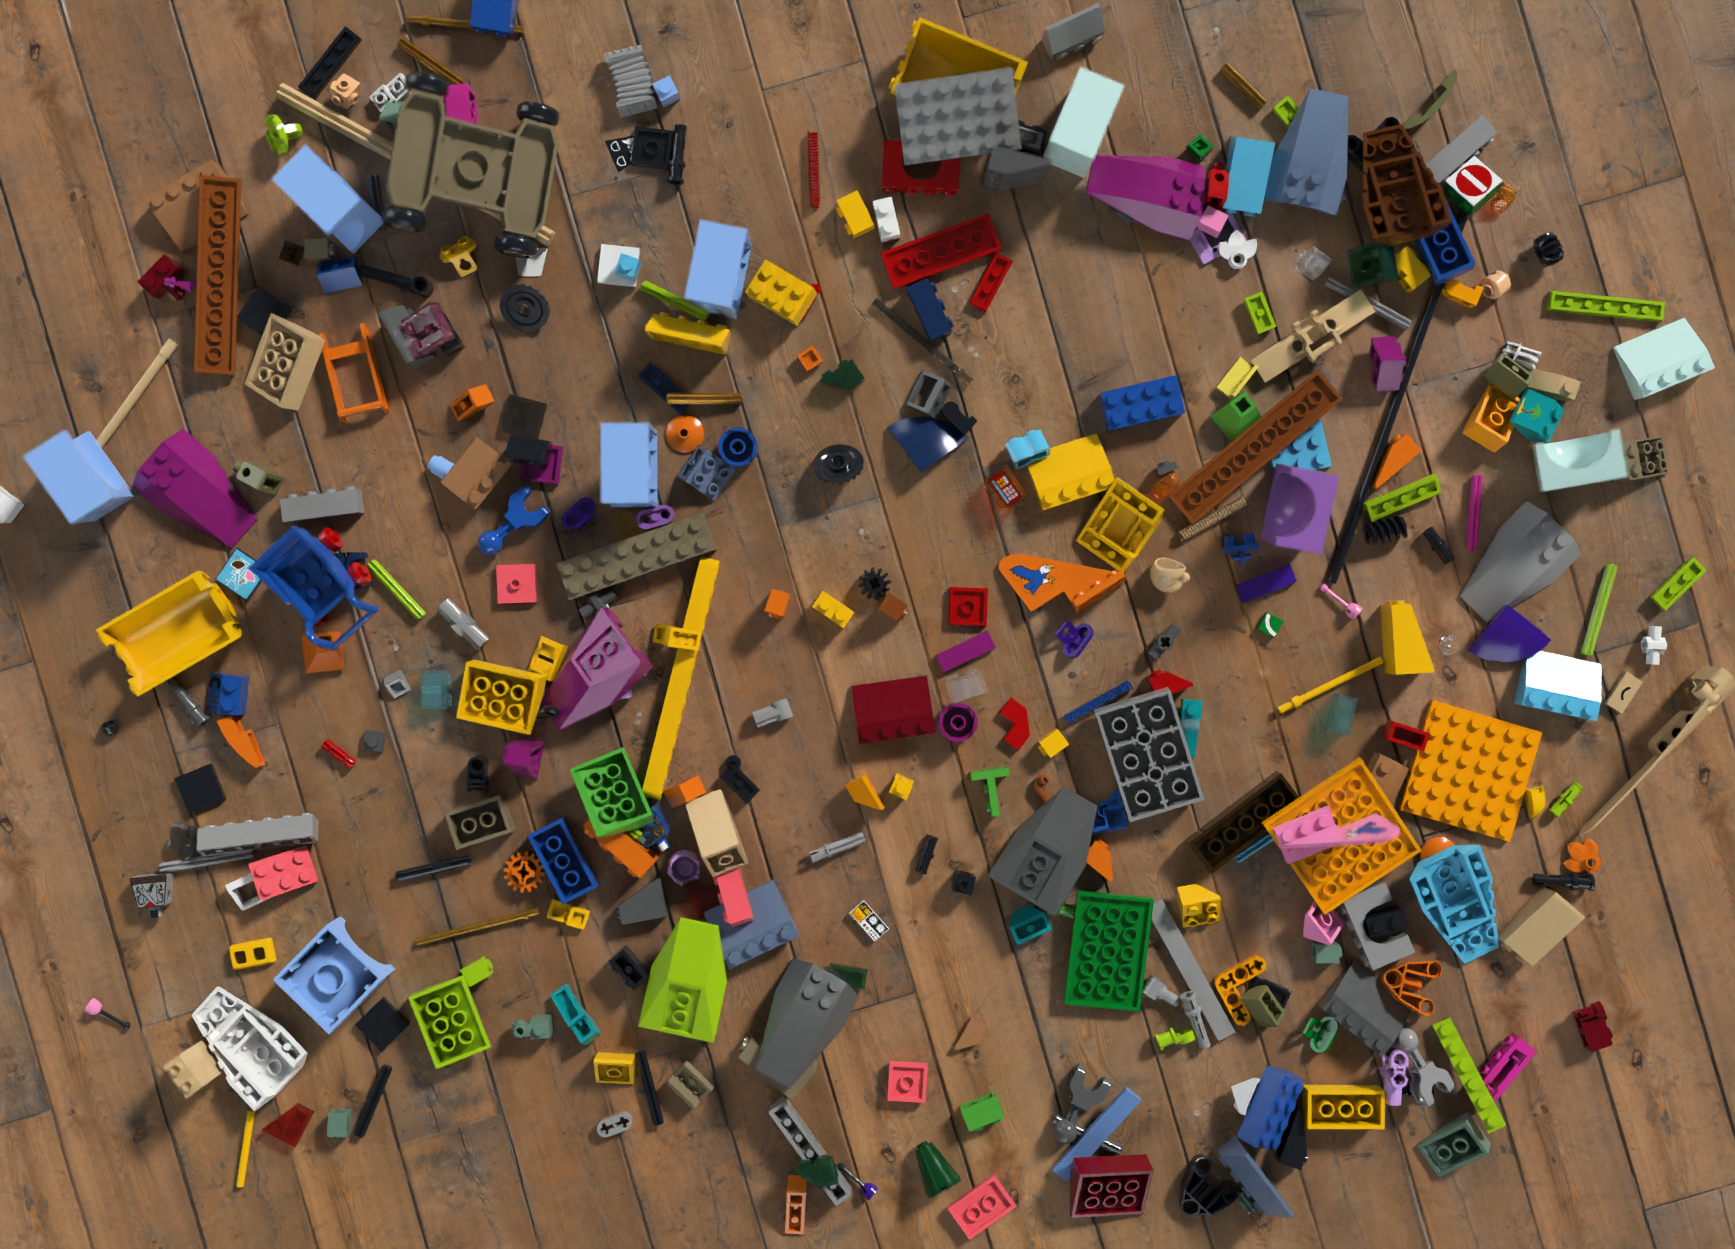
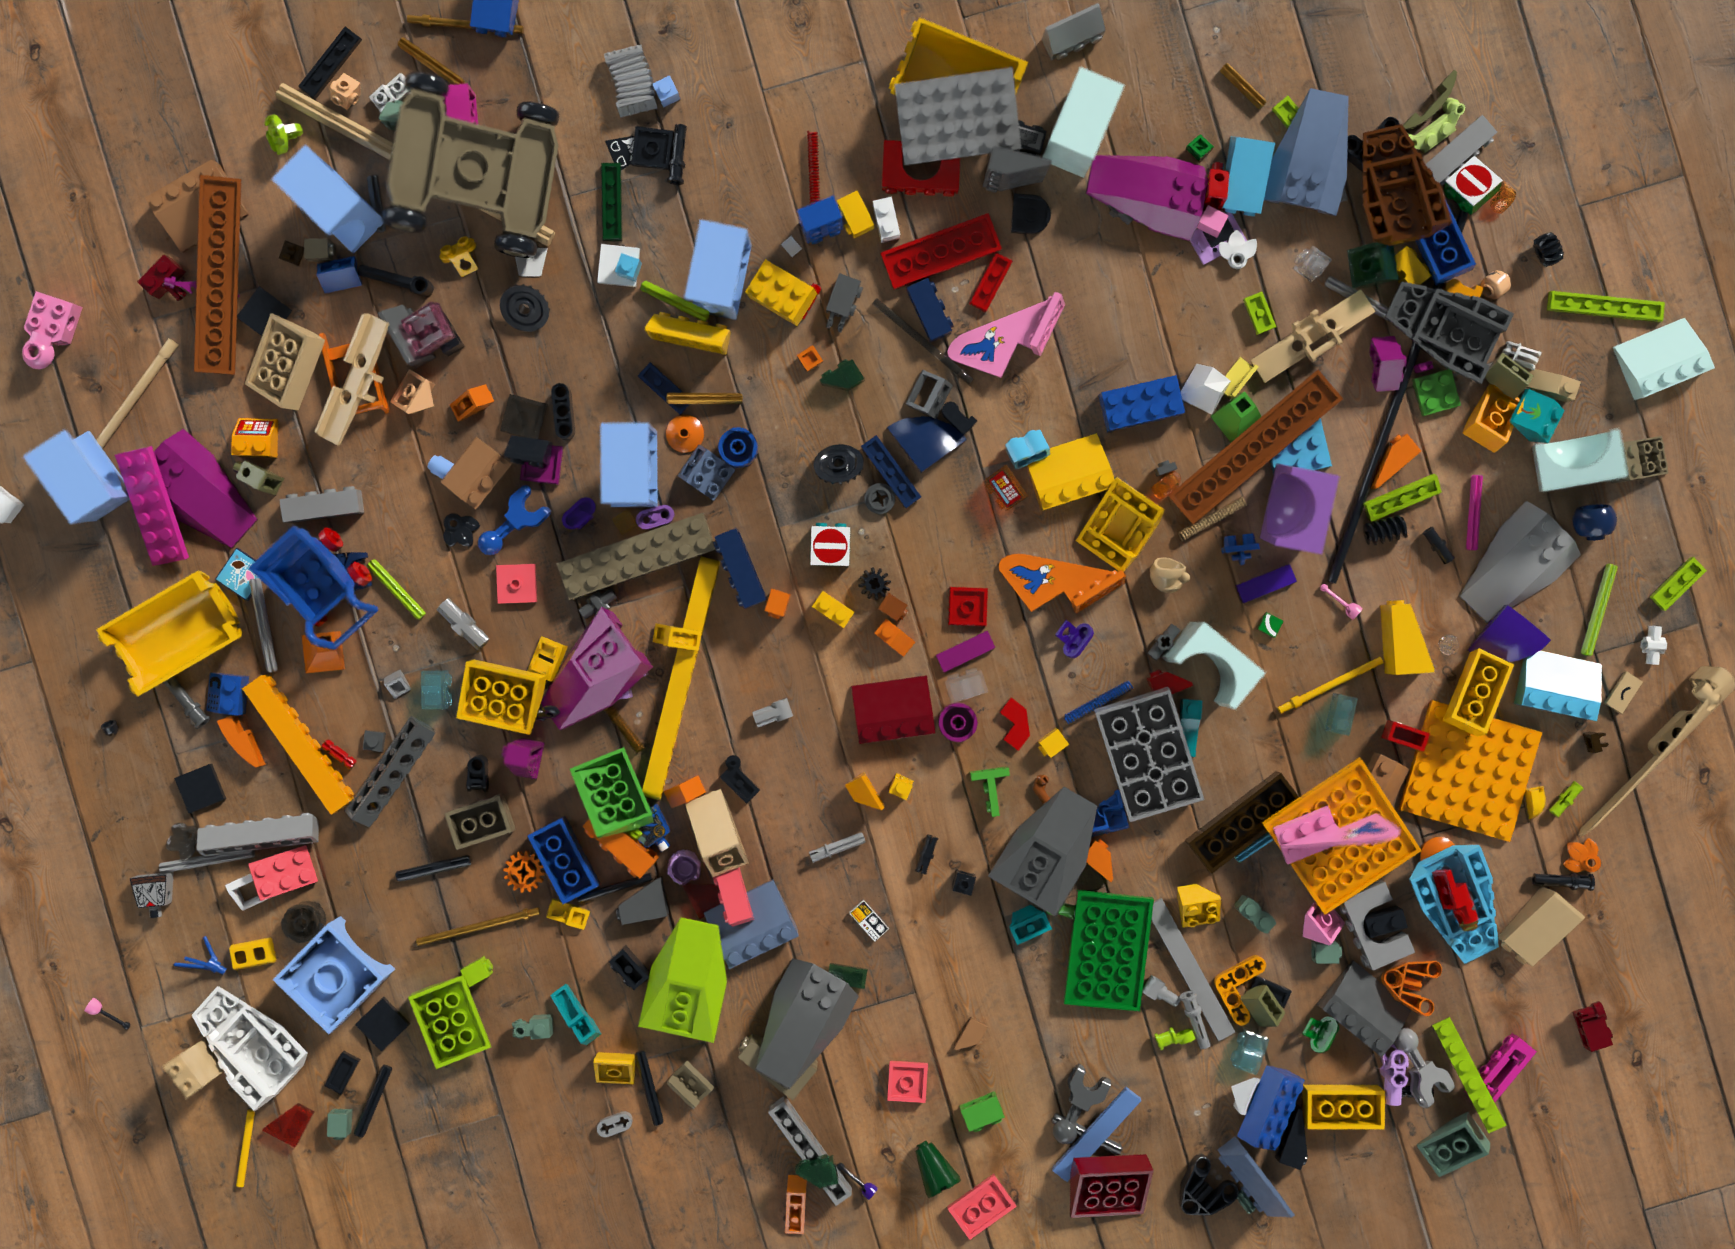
none -> bright pink brick [22,291,83,369]
none -> dark pink plate [115,446,189,566]
none -> blue plant [174,936,227,975]
none -> light orange slope [231,418,278,458]
none -> light orange brick [242,675,354,815]
none -> light grey axle [249,578,278,673]
none -> clear smoke brick [281,901,326,943]
none -> tan piece [315,314,389,446]
none -> black tile [324,1051,361,1095]
none -> dark grey brick [345,716,435,827]
none -> light nougat slope [390,369,435,414]
none -> black plate [443,513,480,547]
none -> black beam [551,383,575,440]
none -> black bar [577,873,653,903]
none -> dark green tile [601,163,623,241]
none -> pearl gold piece [604,706,645,753]
none -> dark blue brick [713,528,768,609]
none -> white sticker [781,236,802,257]
none -> blue brick [797,195,843,244]
none -> piece [811,523,850,566]
none -> dark grey hinge [826,273,863,333]
none -> dark blue plate [861,435,921,508]
none -> dark grey gear [865,483,895,514]
none -> orange slope [874,618,915,657]
none -> bright pink piece [948,292,1065,378]
none -> black tile [1011,193,1051,234]
none -> light aqua piece [1161,622,1265,709]
none -> white slope [1181,364,1231,415]
none -> clear light blue brick [1231,1028,1269,1075]
none -> sand green brick [1234,895,1276,934]
none -> dark grey wedge [1385,282,1514,384]
none -> yellowish green plate [1408,98,1465,153]
none -> bright green plate [1412,369,1461,416]
none -> magenta tile [1414,361,1434,374]
none -> red plate [1432,870,1479,931]
none -> yellow brick [1443,648,1514,737]
none -> dark blue wheel [1572,504,1617,541]
none -> dark brown tile [1583,732,1609,753]

